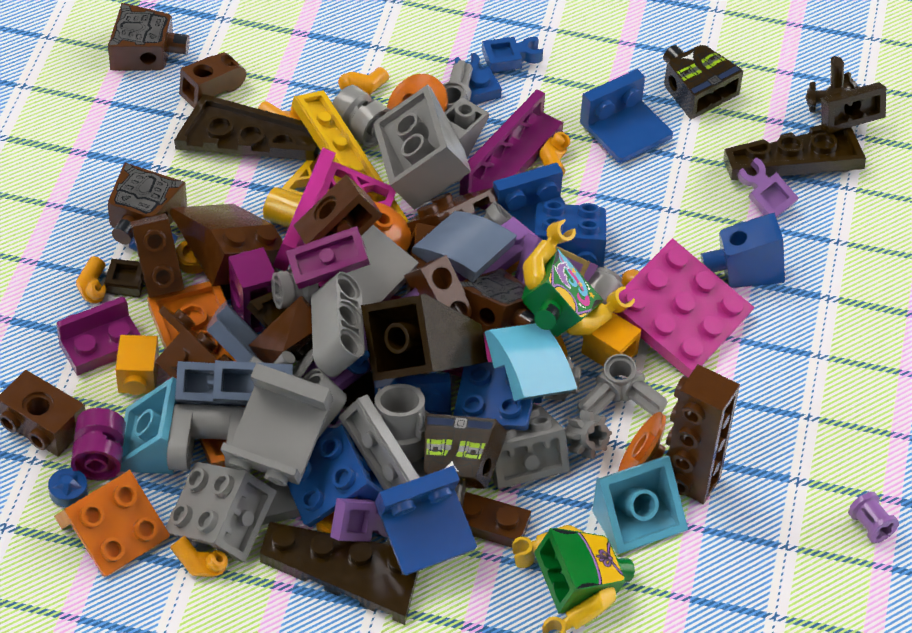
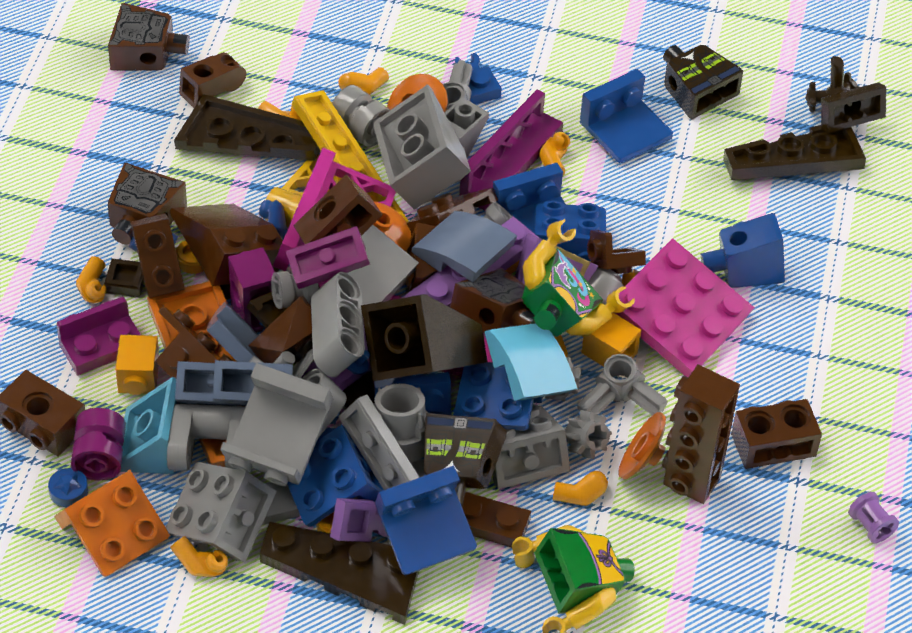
reddish brown leg [404,255,472,318] -> none
blue plate [482,36,543,73] -> none
medium azure slope [592,455,688,554] -> none
medium lavender plate [737,158,799,218] -> none
none -> blue arm [259,199,287,240]
none -> light orange arm [553,471,608,506]
none -> reddish brown bracket [587,230,646,274]
none -> reddish brown brick [731,399,822,469]

